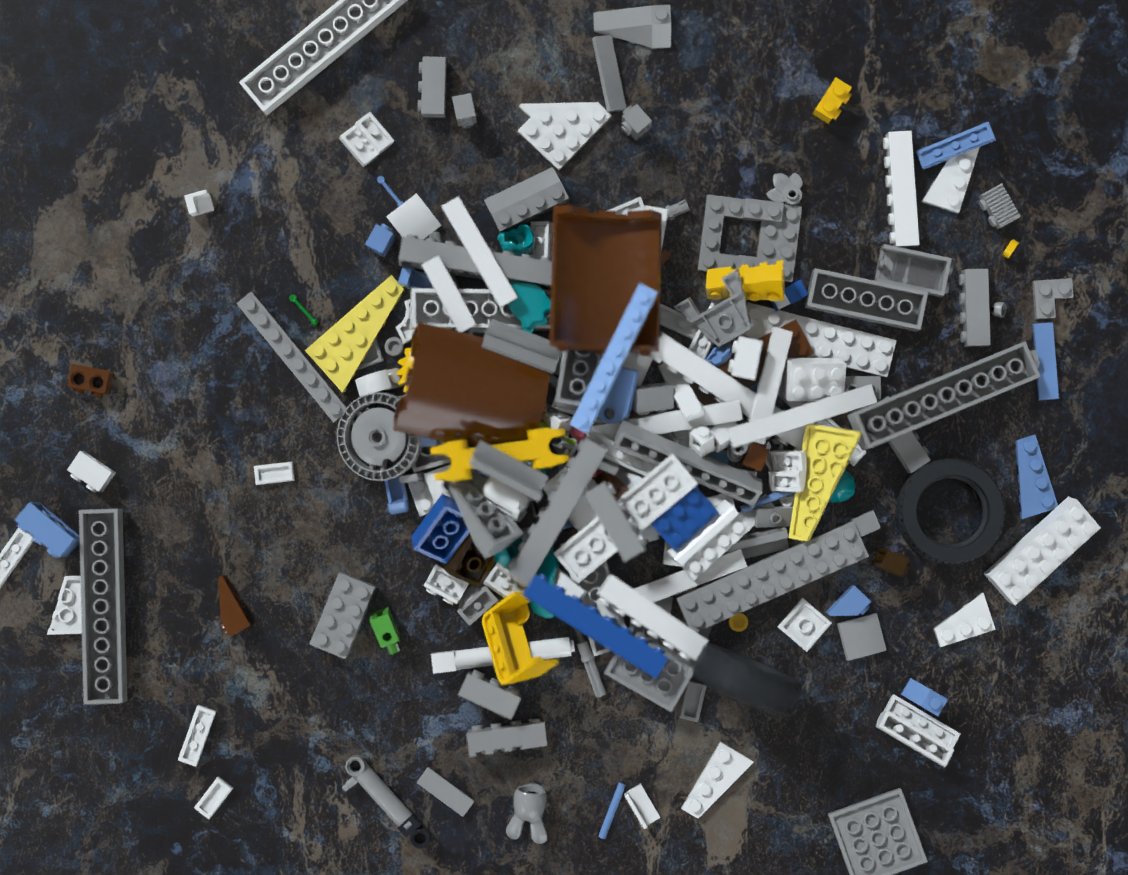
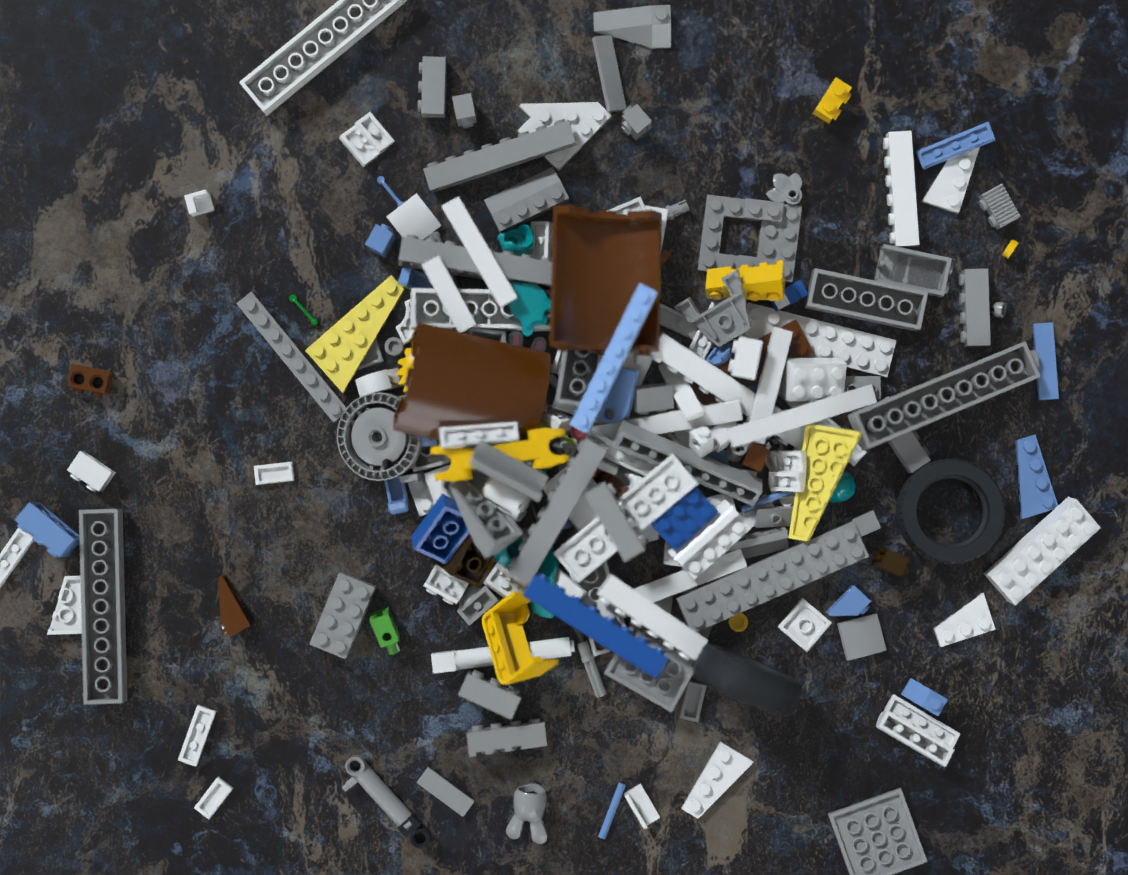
light grey panel [482,319,562,374] -> none
light grey plate [1032,278,1074,319] -> none
none -> light grey brick [423,119,577,193]
none -> white tile [439,422,519,449]

